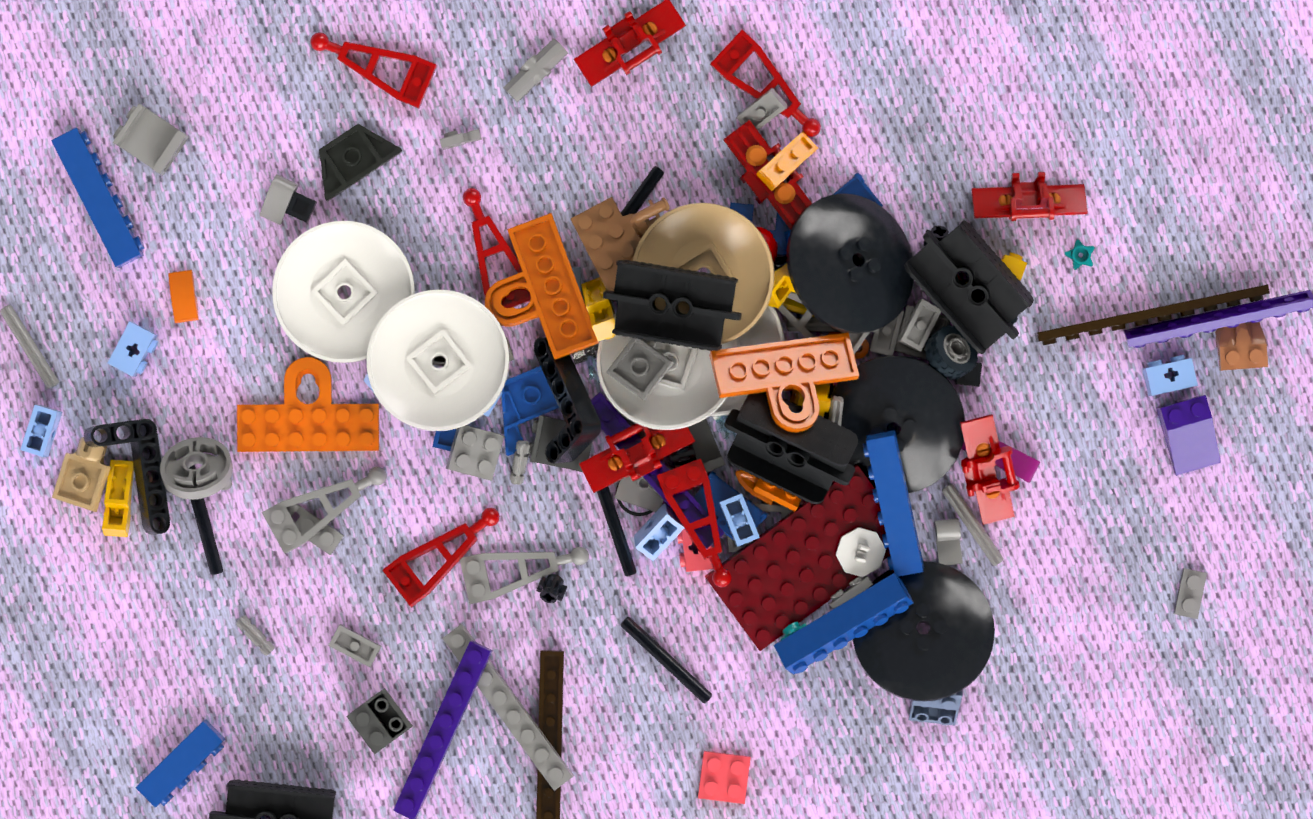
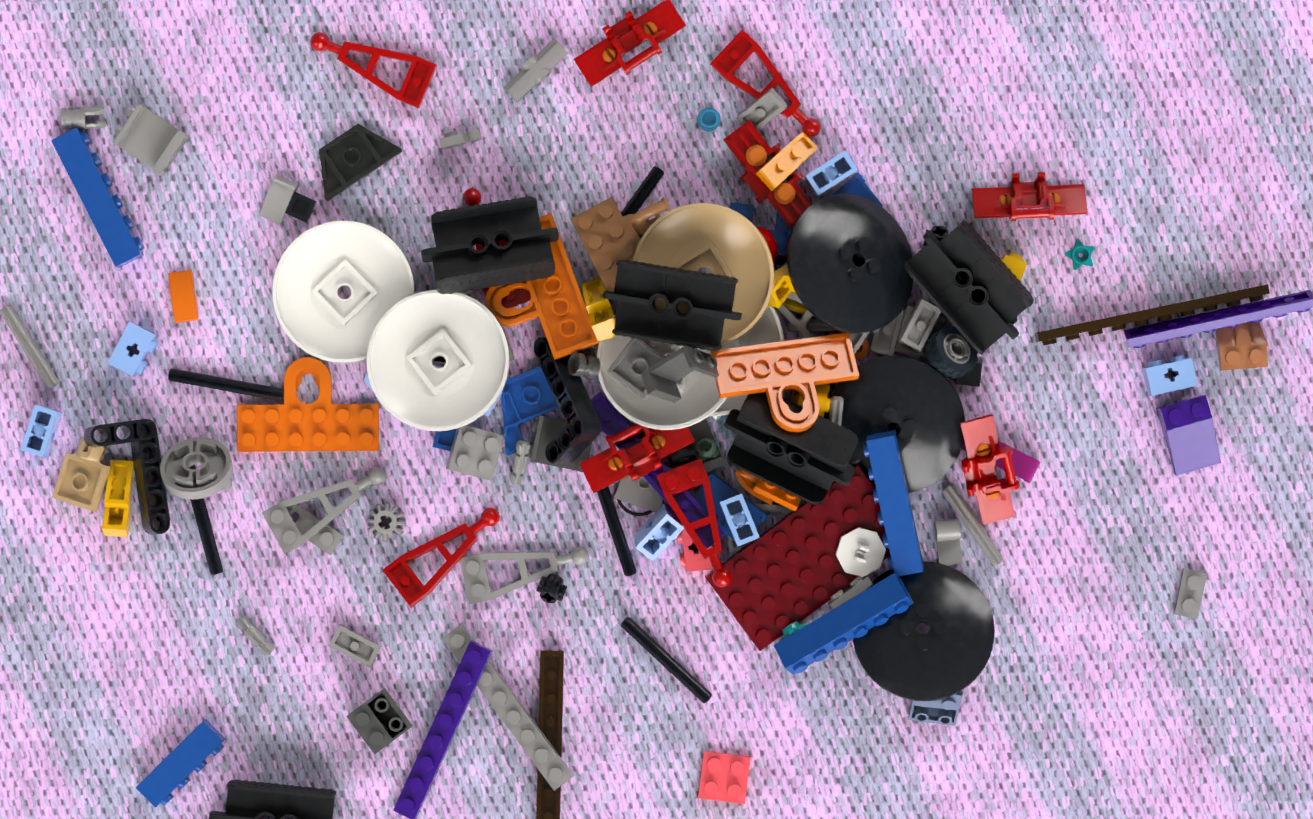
none -> light grey hinge [61,107,106,129]
none -> black axle [168,368,284,401]
none -> light grey gear [366,502,406,542]
none -> black piece [421,196,559,295]
none -> dark grey wheel [567,352,600,379]
none -> dark grey panel [640,345,719,403]
none -> sand green plate [694,438,720,462]
none -> dark azure plate [697,108,721,131]
none -> light blue brick [804,150,858,198]

